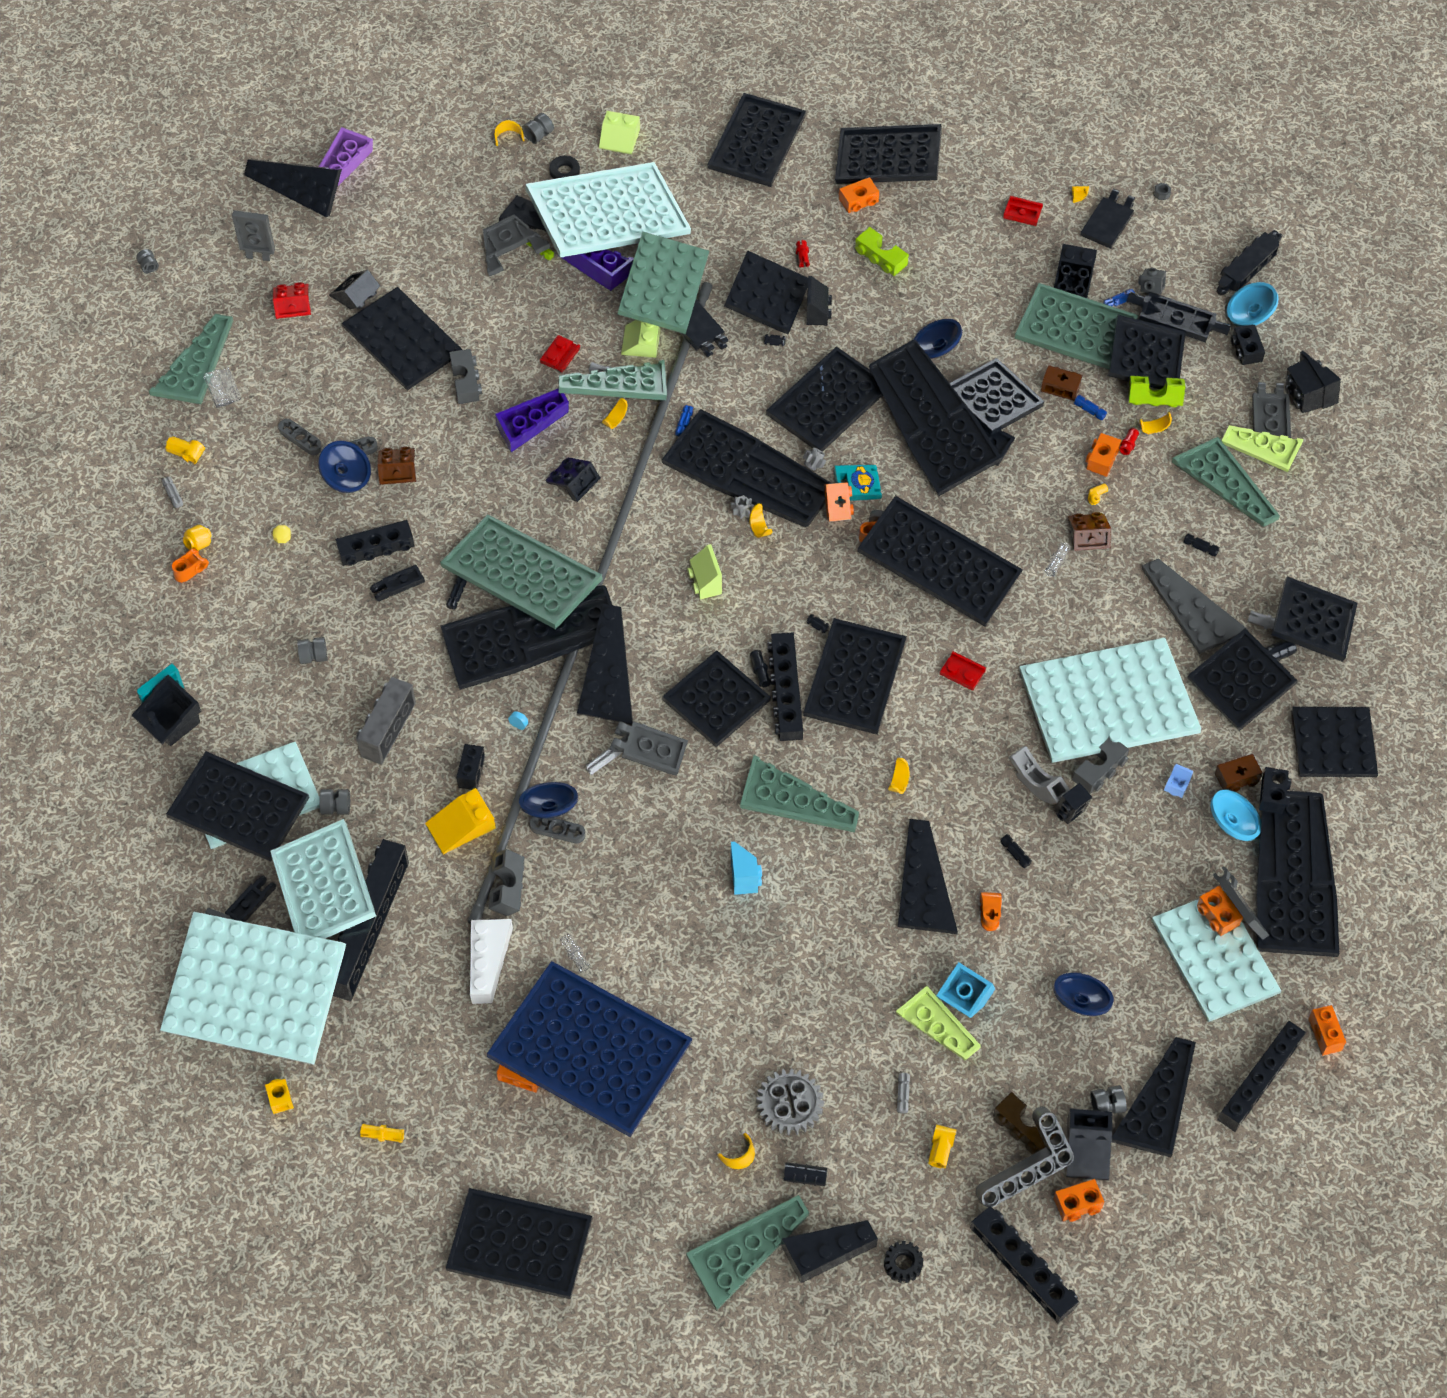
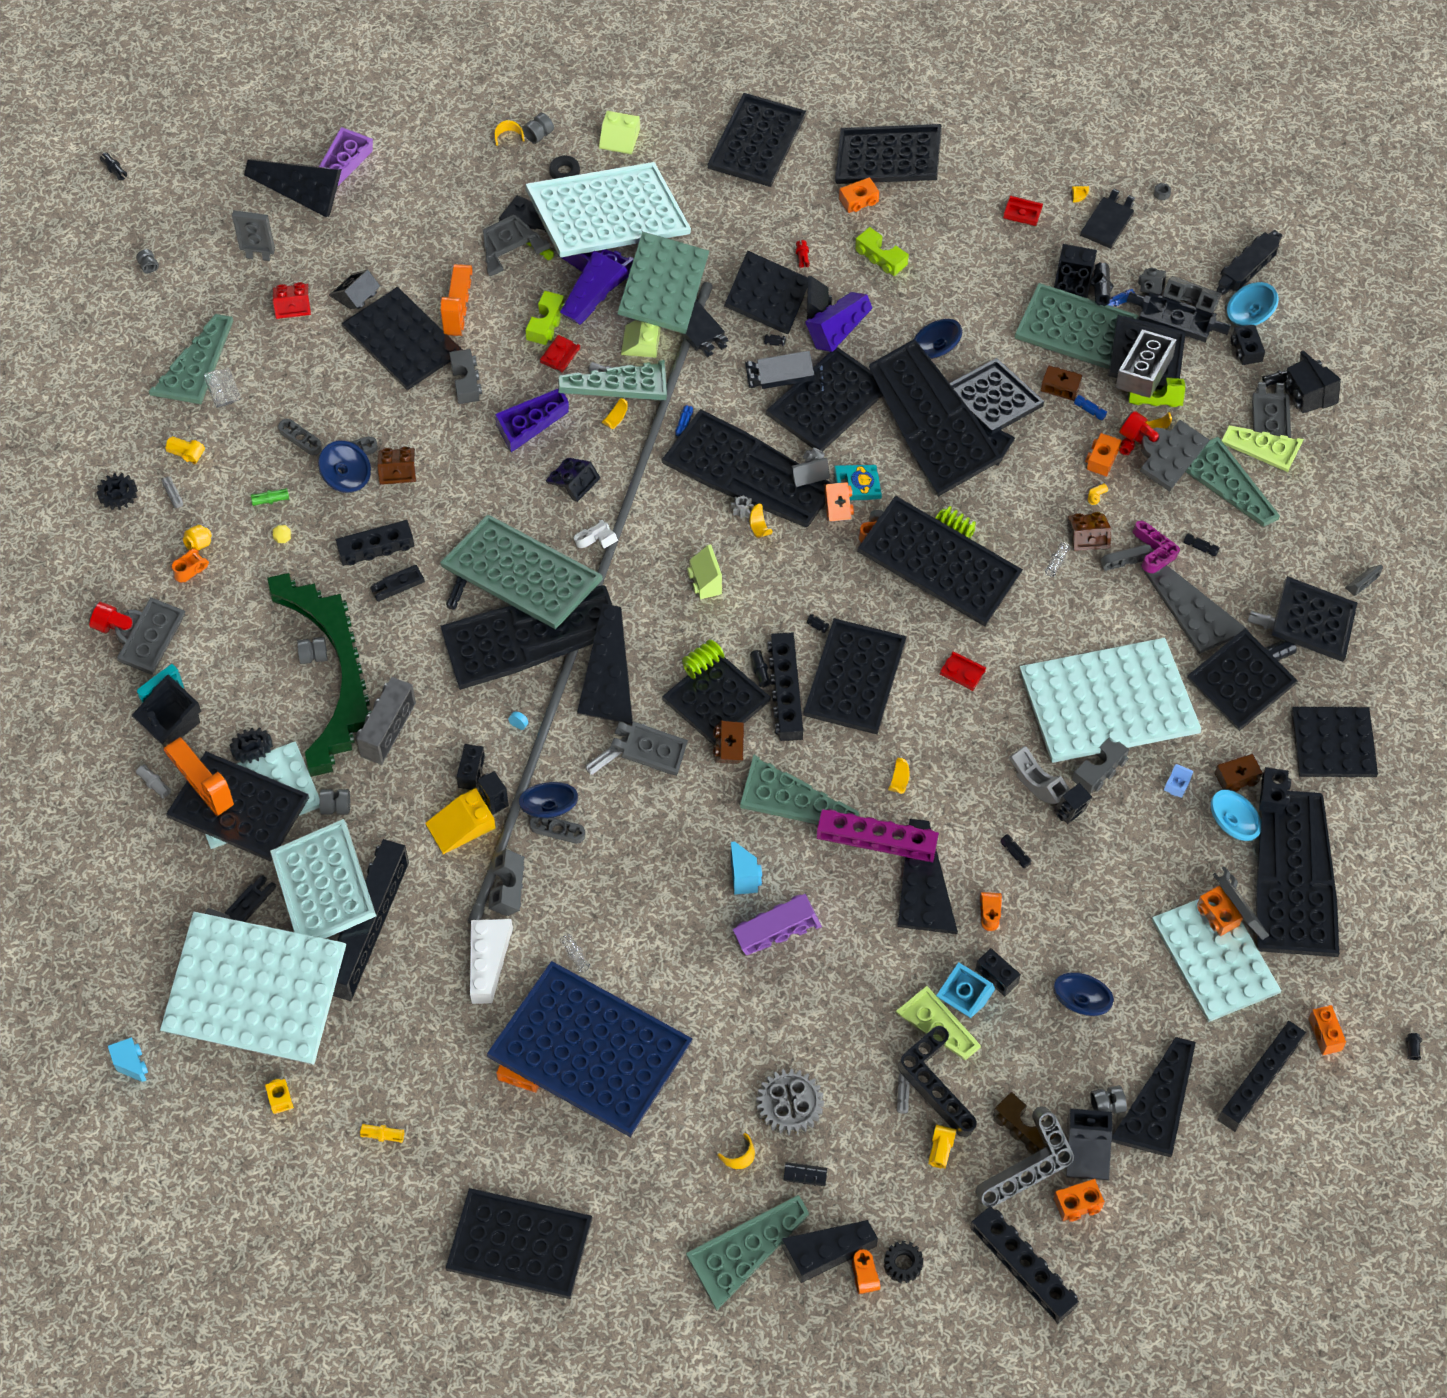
none -> dark grey plate [89,597,185,675]
none -> black gear [96,473,138,510]
none -> black pin [100,152,127,180]
none -> medium azure slope [108,1037,148,1082]
none -> light grey pin [136,764,171,799]
none -> orange beam [163,737,234,816]
none -> black gear [230,728,273,763]
none -> bright green pin [251,488,290,506]
none -> dark green arch [267,573,372,777]
none -> orange beam [441,264,472,336]
none -> black brick [477,771,509,815]
none -> lime arch [525,291,565,345]
none -> dark purple wedge [560,251,629,325]
none -> white piece [574,520,618,548]
none -> lime piece [682,639,724,679]
none -> reddish brown brick [713,721,744,764]
none -> medium lavender wedge [733,894,822,955]
none -> tile [745,351,815,389]
none -> dark grey slope [791,457,830,487]
none -> dark purple wedge [805,292,873,352]
none -> magenta brick [817,809,939,862]
none -> orange piece [852,1249,880,1294]
none -> black beam [898,1026,977,1137]
none -> lime piece [936,506,976,539]
none -> black brick [975,948,1021,996]
none -> black piece [1091,262,1114,306]
none -> dark grey beam [1100,545,1153,571]
none -> flat silver brick [1116,329,1176,398]
none -> dark grey plate [1119,410,1210,492]
none -> magenta beam [1132,521,1180,573]
none -> dark grey arch [1163,276,1222,313]
none -> black axle [1262,370,1287,387]
none -> dark grey slope [1345,565,1383,596]
none -> black pin [1405,1033,1422,1061]

